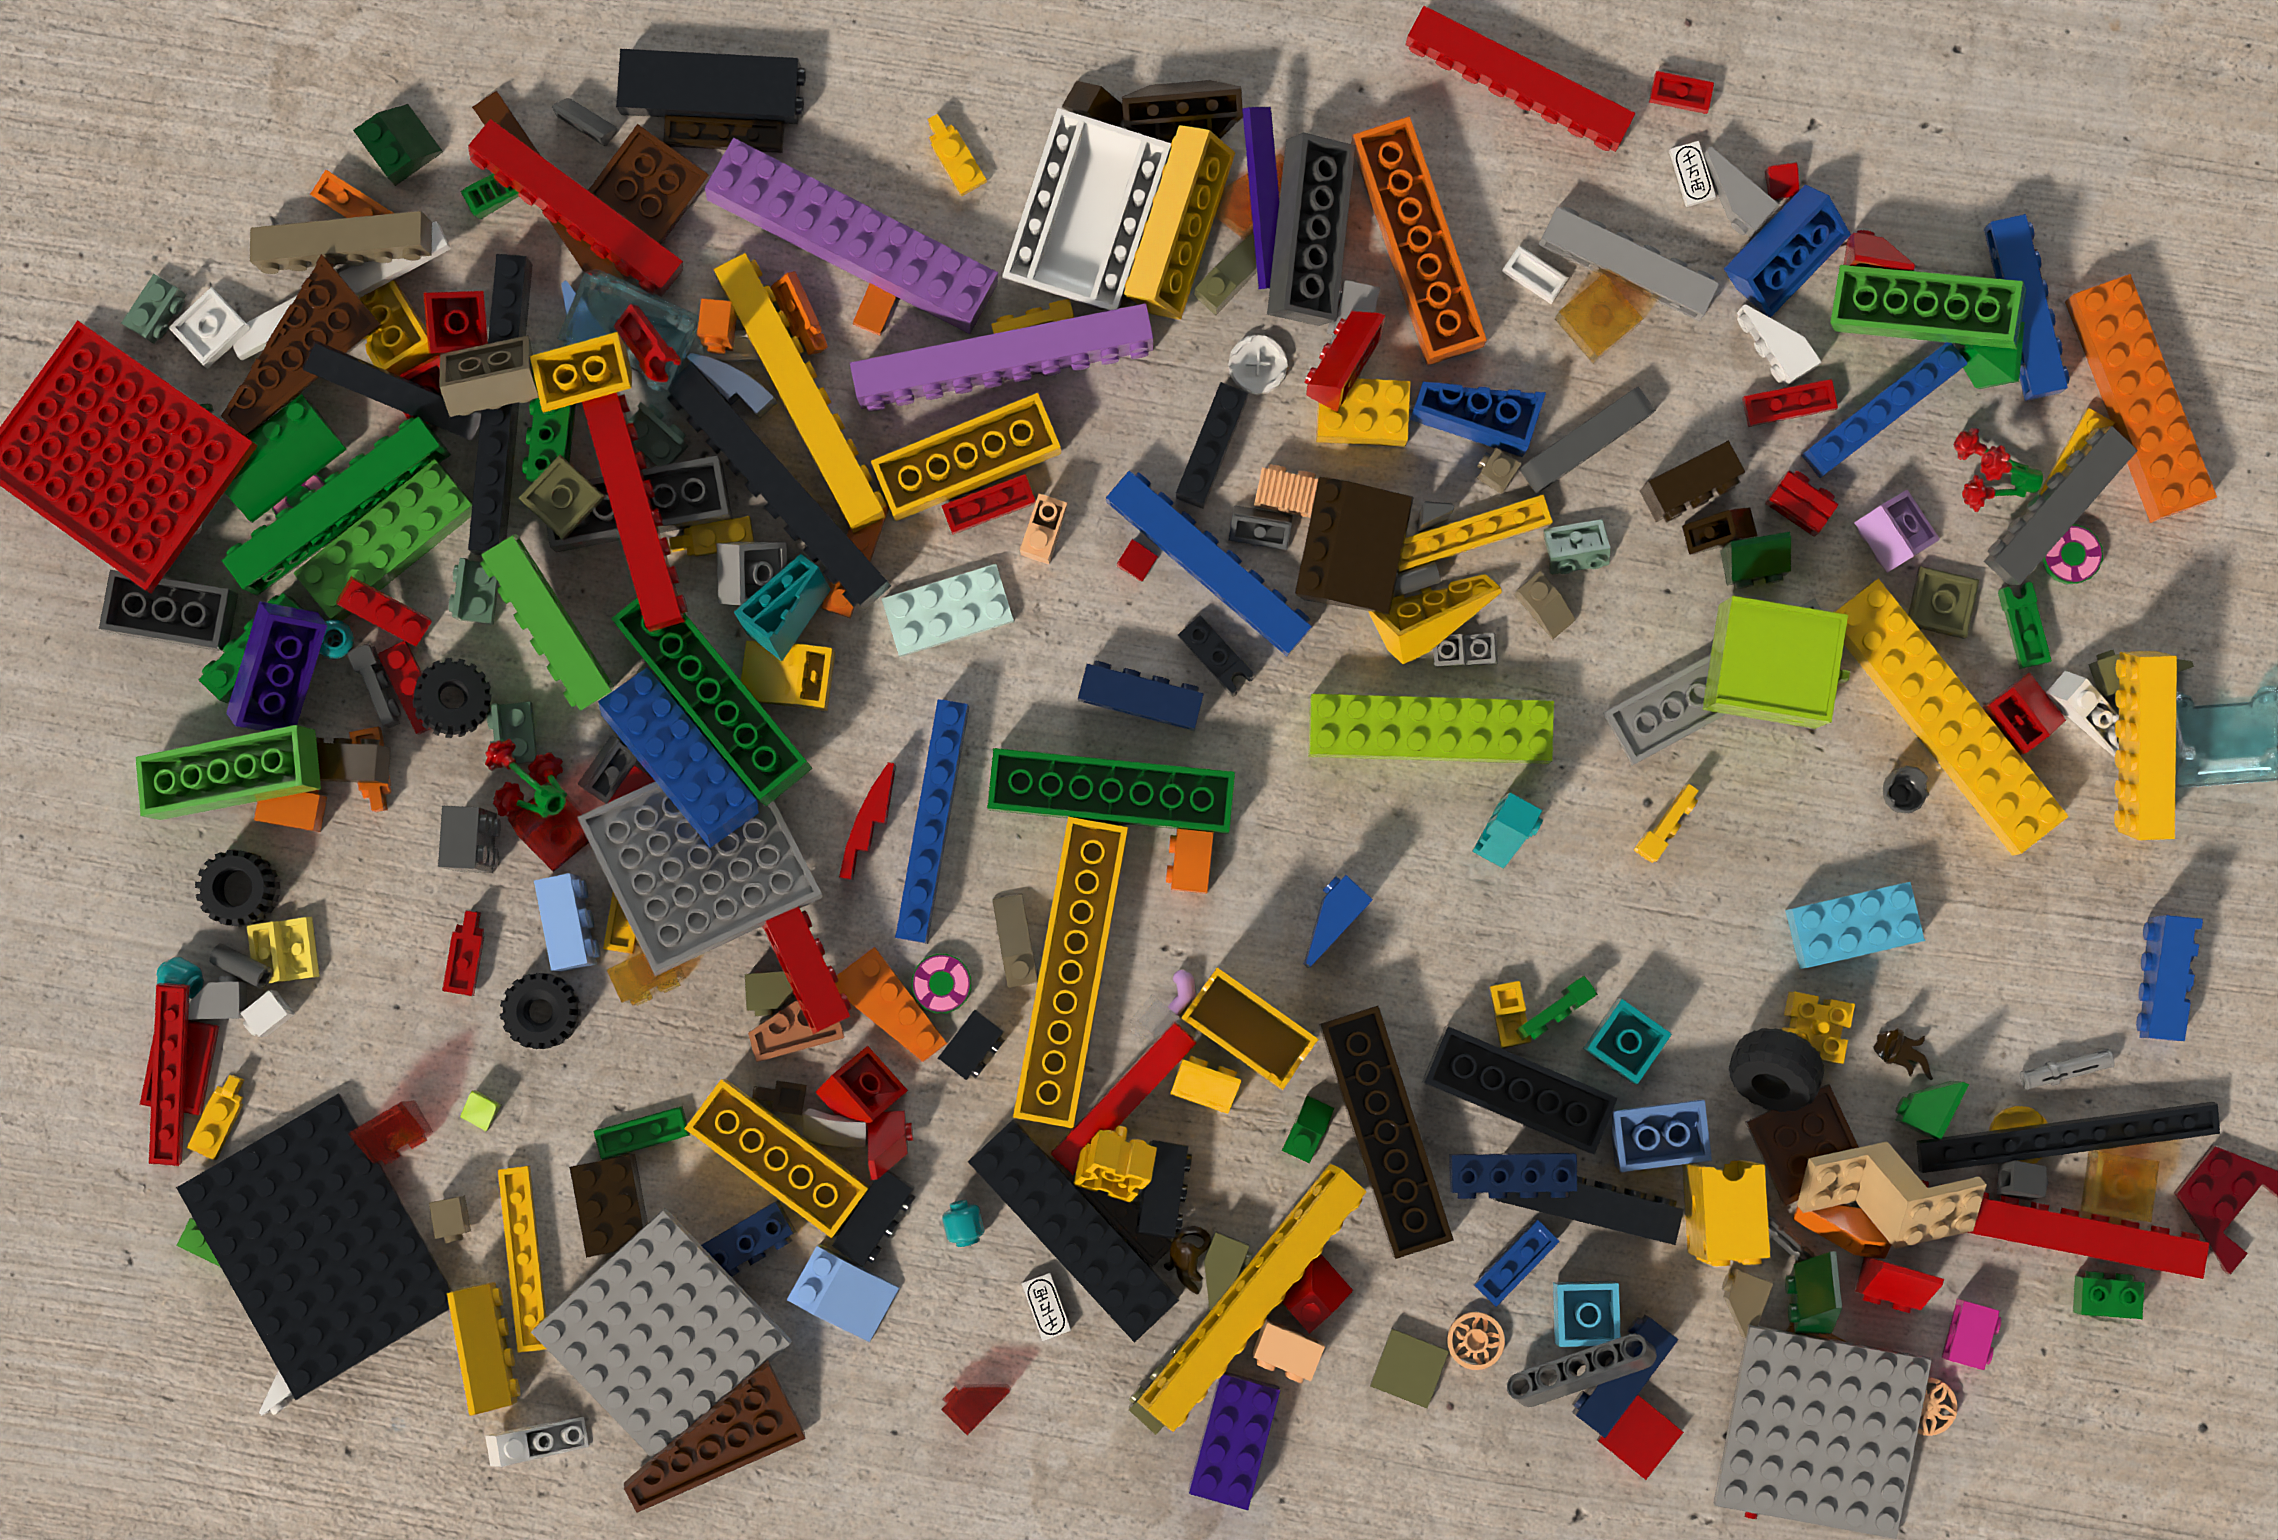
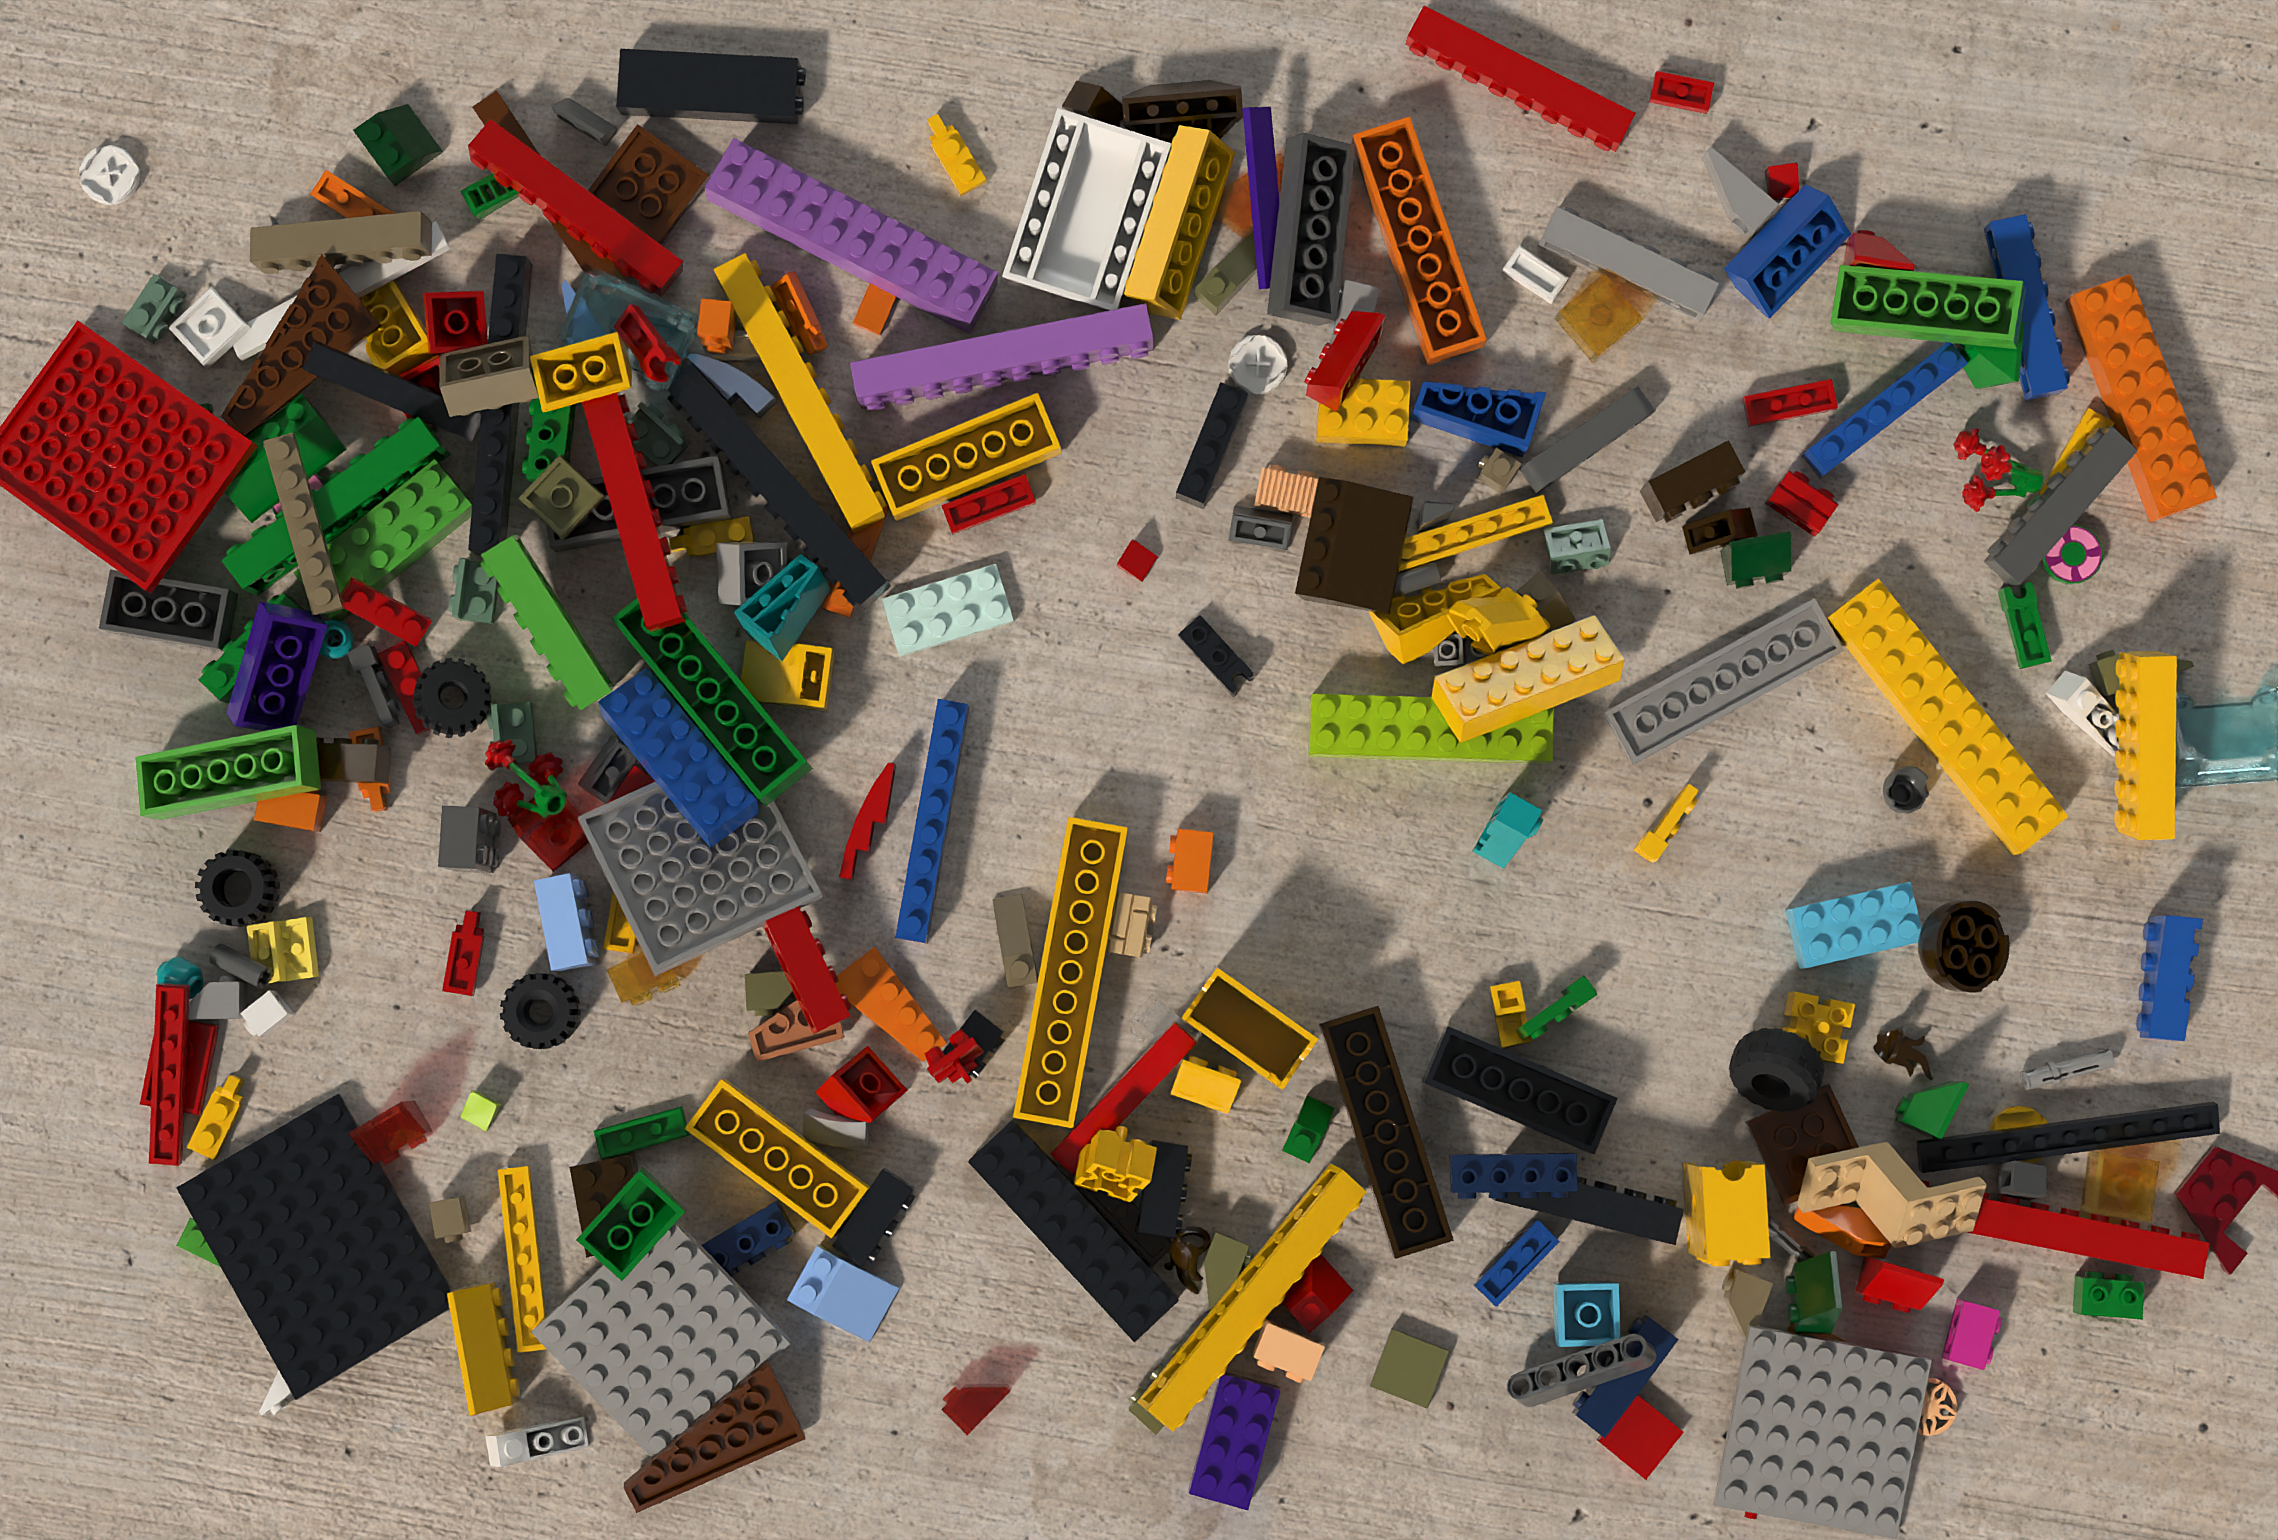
dark brown tile [663,115,784,153] -> none
dark brown plate [752,1080,807,1115] -> none
red slope [868,1111,913,1180] -> none
tile [912,954,972,1013] -> none
teal head [942,1200,985,1247] -> none
green brick [987,748,1235,834] -> none
yellow plate [991,299,1074,334] -> none
light nougat slope [1020,493,1068,564] -> none
white tile [1021,1272,1071,1341] -> none
dark blue brick [1078,661,1204,731] -> none
blue brick [1106,471,1312,657] -> none
lavender arm [1168,970,1196,1017] -> none
blue slope [1303,875,1373,968] -> none
light nougat wheel [1447,1312,1505,1370] -> none
teal brick [1583,999,1672,1084] -> none
medium blue slope [1611,1099,1712,1172] -> none
white tile [1669,141,1716,207] -> none
lime piece [1702,596,1850,729] -> none
white slope [1737,304,1821,387] -> none
lavender slope [1854,490,1940,573] -> none
olive tile [1908,566,1979,639] -> none
red slope [1982,672,2066,755] -> none
none -> white tile [79,145,141,205]
none -> dark tan plate [263,433,345,617]
none -> green slope [576,1167,686,1281]
none -> red hips [925,1029,984,1084]
none -> tan brick [1106,892,1158,958]
none -> yellow brick [1432,615,1625,743]
none -> yellow brick [1447,587,1551,656]
none -> dark brown cylinder [1918,901,2010,993]

